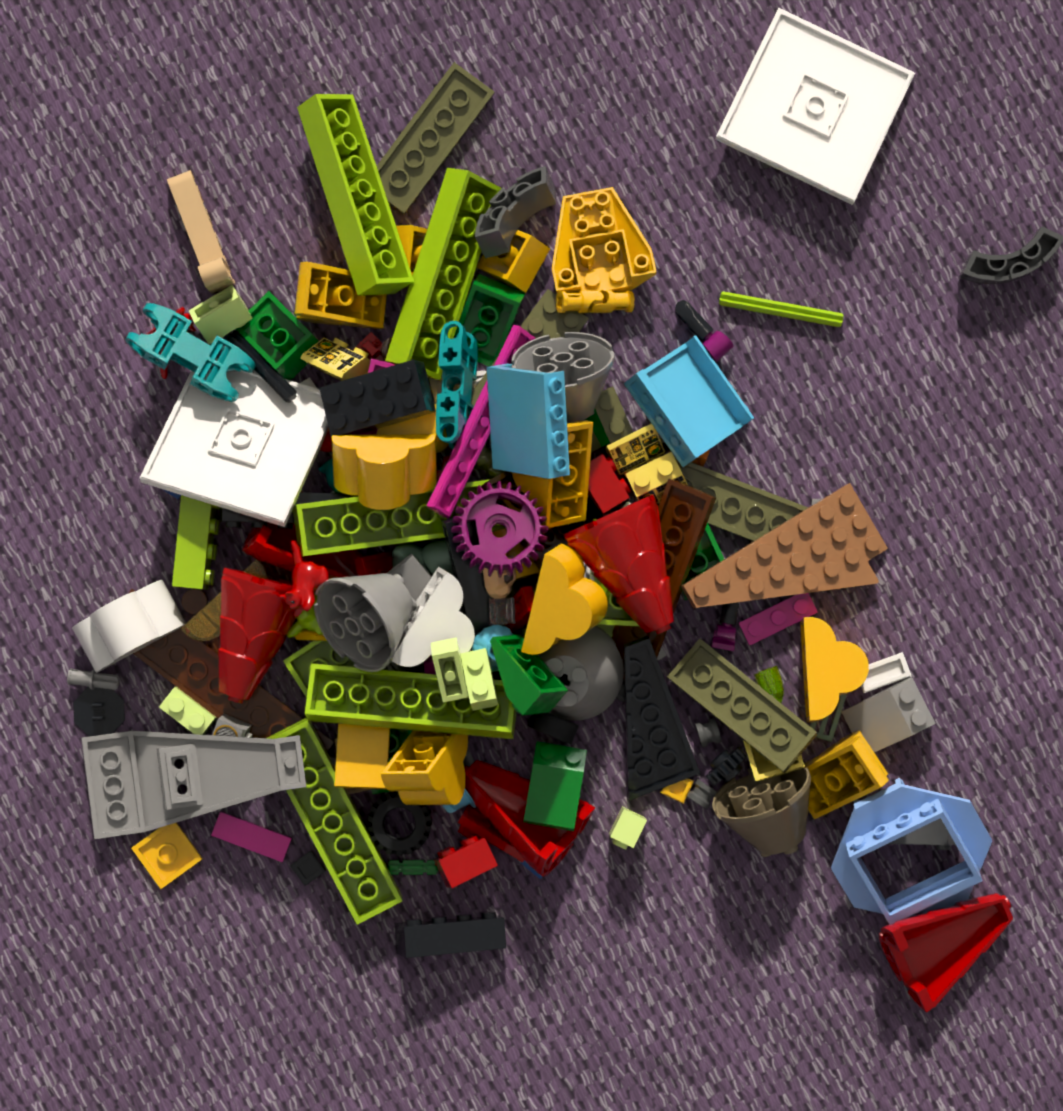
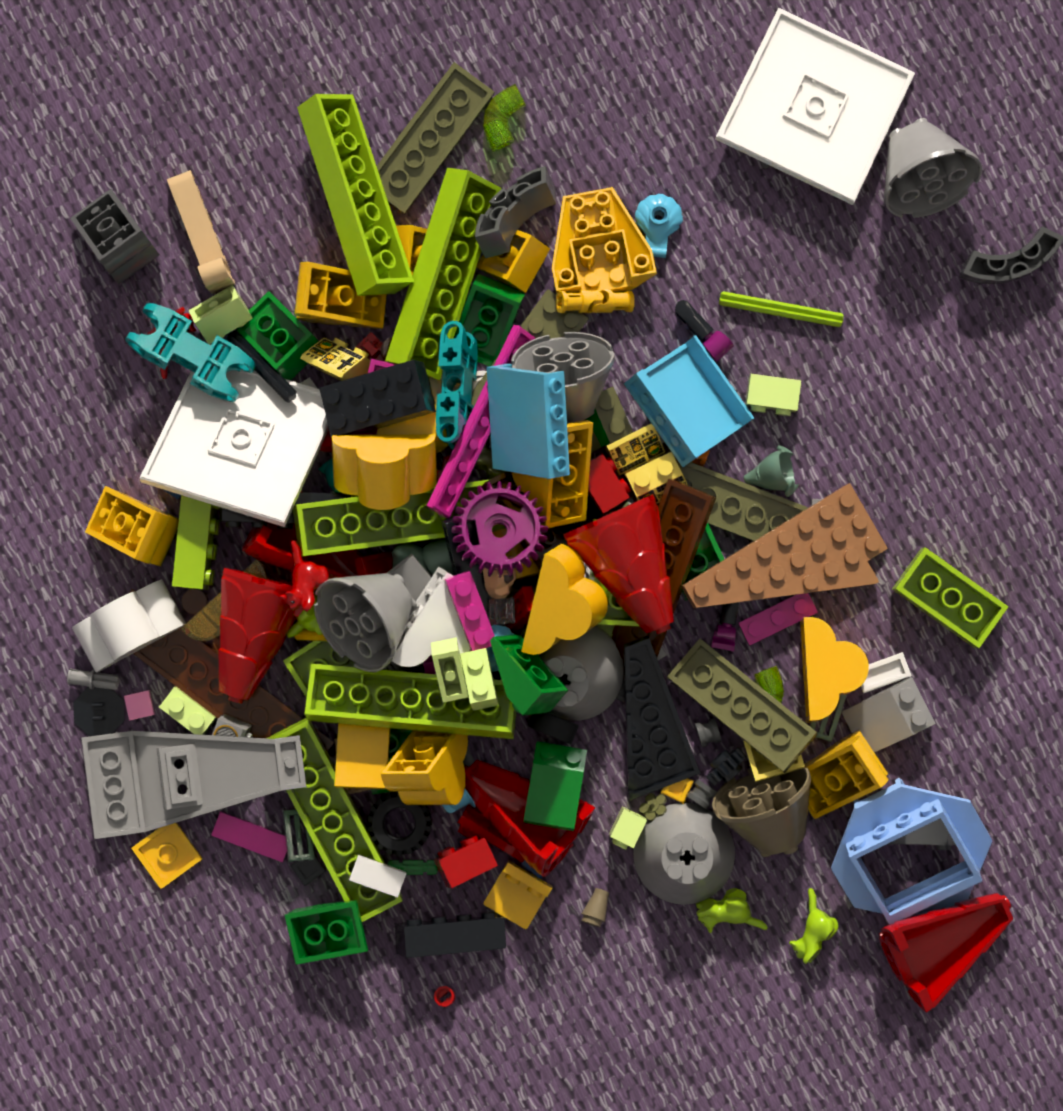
none -> dark grey brick [70,189,160,285]
none -> yellow brick [85,486,179,567]
none -> bright pink tile [124,690,155,721]
none -> sand green tile [283,809,314,862]
none -> green slope [285,900,368,965]
none -> white tile [349,855,406,897]
none -> red hinge [434,986,455,1007]
none -> dark pink plate [444,570,495,651]
none -> clear neon green cylinder [483,84,526,152]
none -> yellow bracket [483,860,552,929]
none -> dark tan cone [581,888,610,928]
none -> light grey cone [633,803,735,905]
none -> medium azure animal [635,194,683,258]
none -> olive plant [639,793,667,821]
none -> lime animal [696,888,768,933]
none -> sand green hat [744,445,799,497]
none -> yellowish green brick [745,374,801,416]
none -> lime animal [789,888,839,964]
none -> light grey cone [884,118,982,218]
none -> lime brick [892,547,1008,648]

